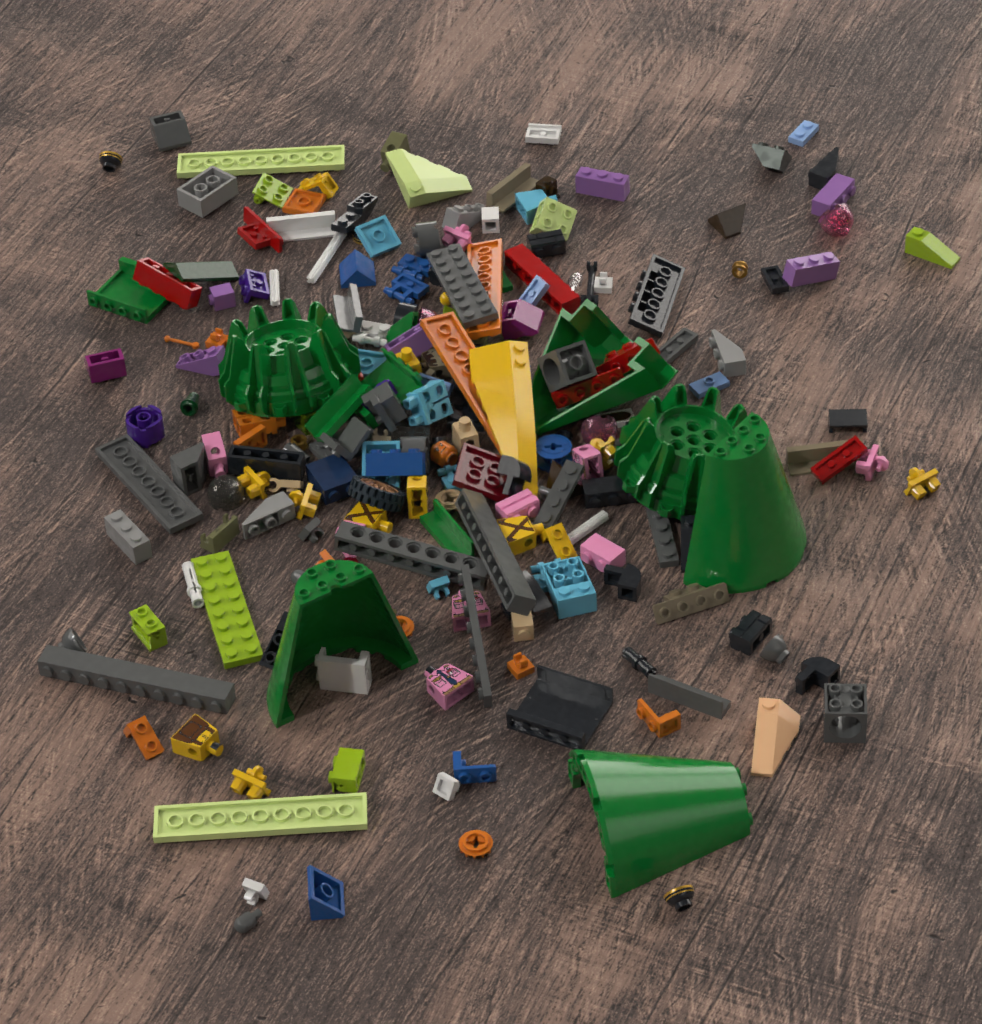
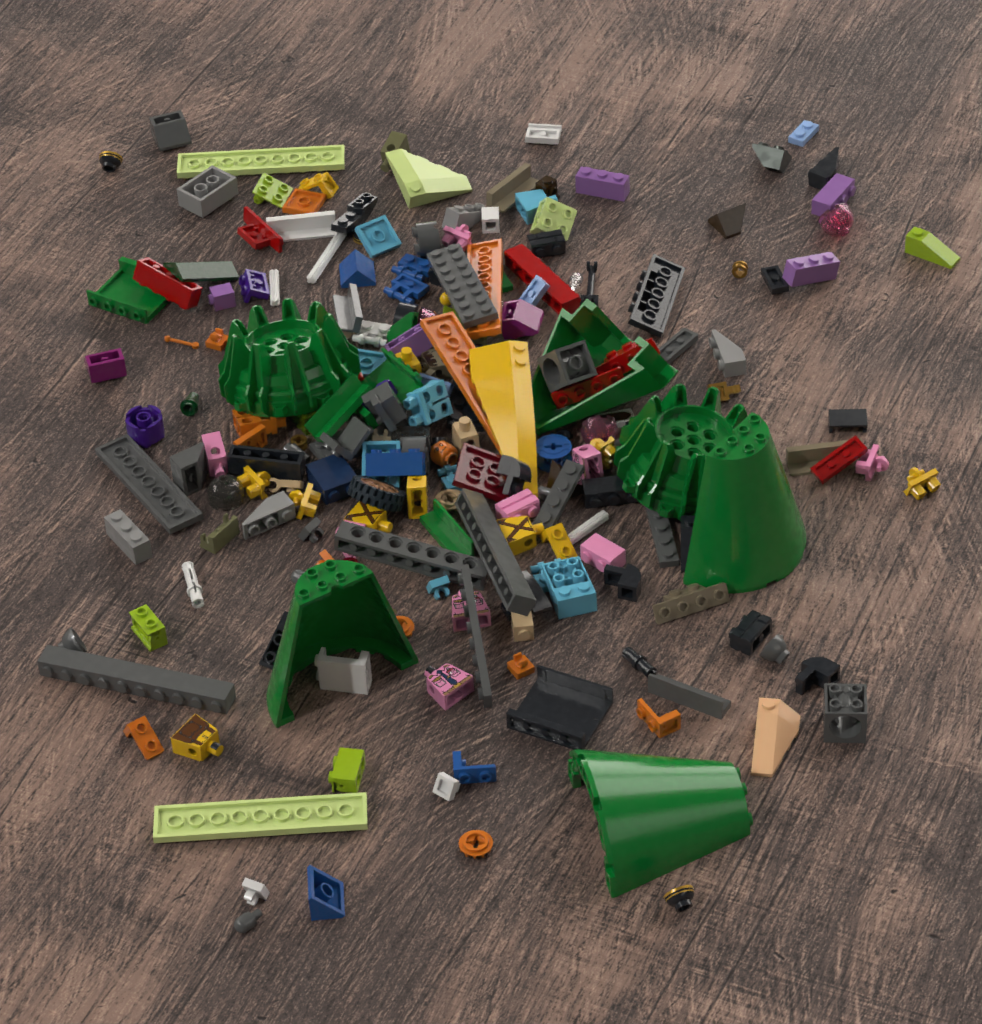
medium lavender slope [175,345,226,376] -> none
lime plate [191,550,263,669] -> none
yellow hips [230,765,271,800] -> none
white tile [594,272,613,294] -> none
medium blue plate [689,371,730,399] -> none
none -> pearl gold plate [707,381,741,402]

